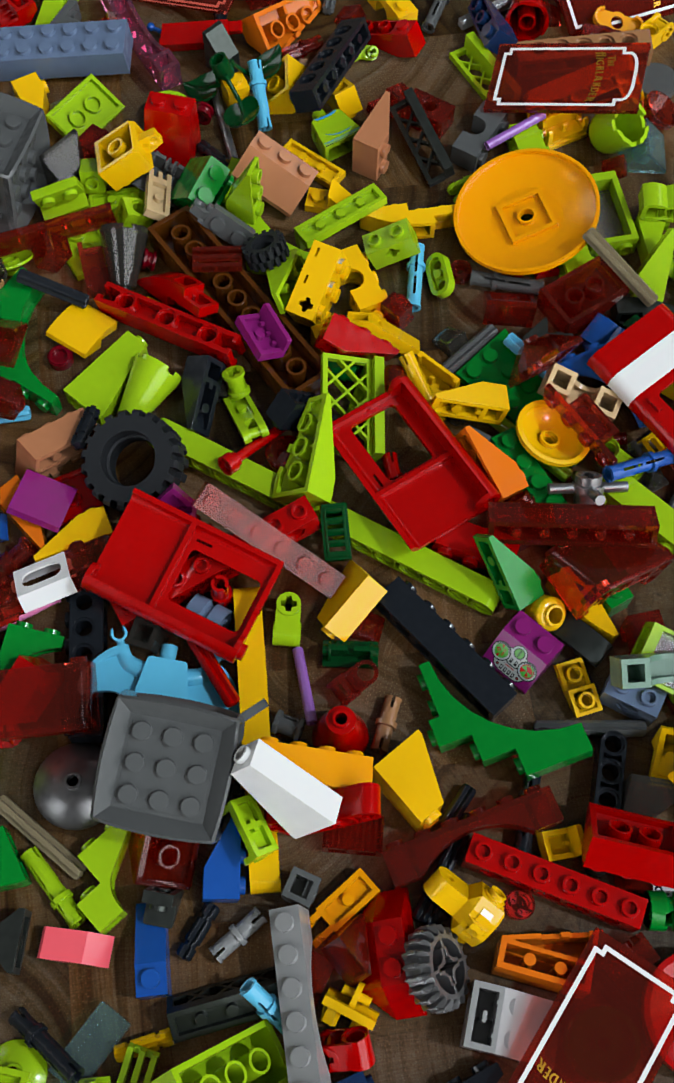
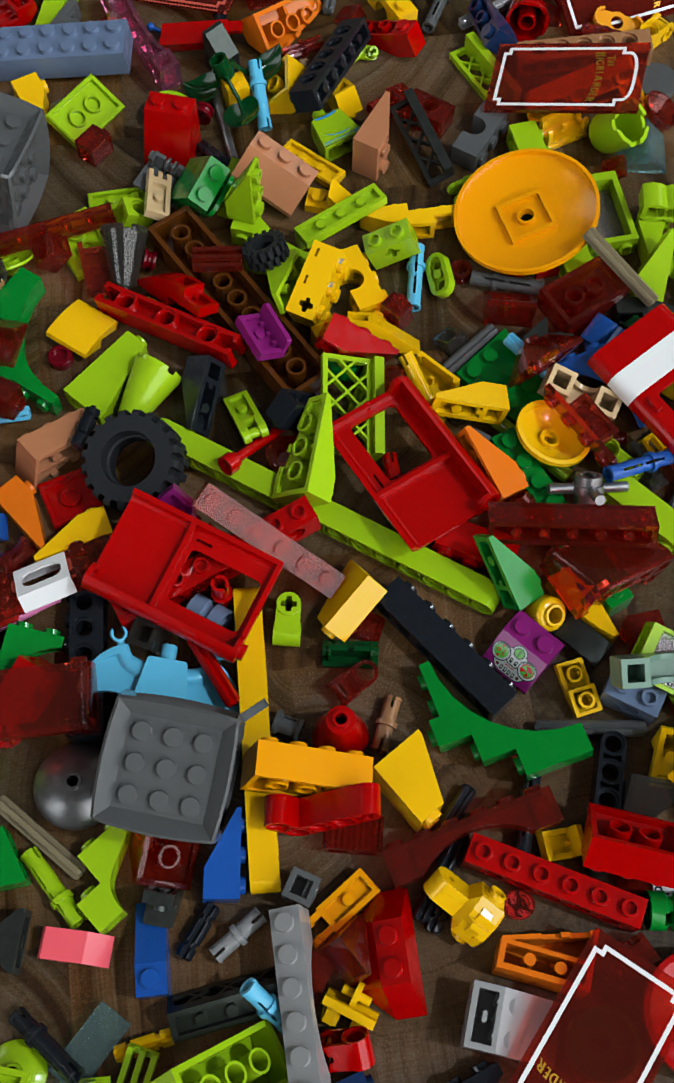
magenta tile [6,469,78,533] -> none
black axle [16,269,90,308] -> none
lime bracket [30,176,90,222] -> none
clear smoke slope [39,129,84,185] -> none
lime brick [79,158,108,194] -> none
yellow hinge [94,121,163,192] -> none
dark grey hinge [189,197,256,252] -> none
lime bush [222,365,251,400] -> none
lime hinge [223,794,279,867] -> none
white slope [231,739,343,839] -> none
medium lavender piece [292,647,318,726] -> none
dark green slope [320,502,352,563] -> none
flat silver gear [401,924,471,1014] -> none
medium lavender piece [484,110,546,151] -> none

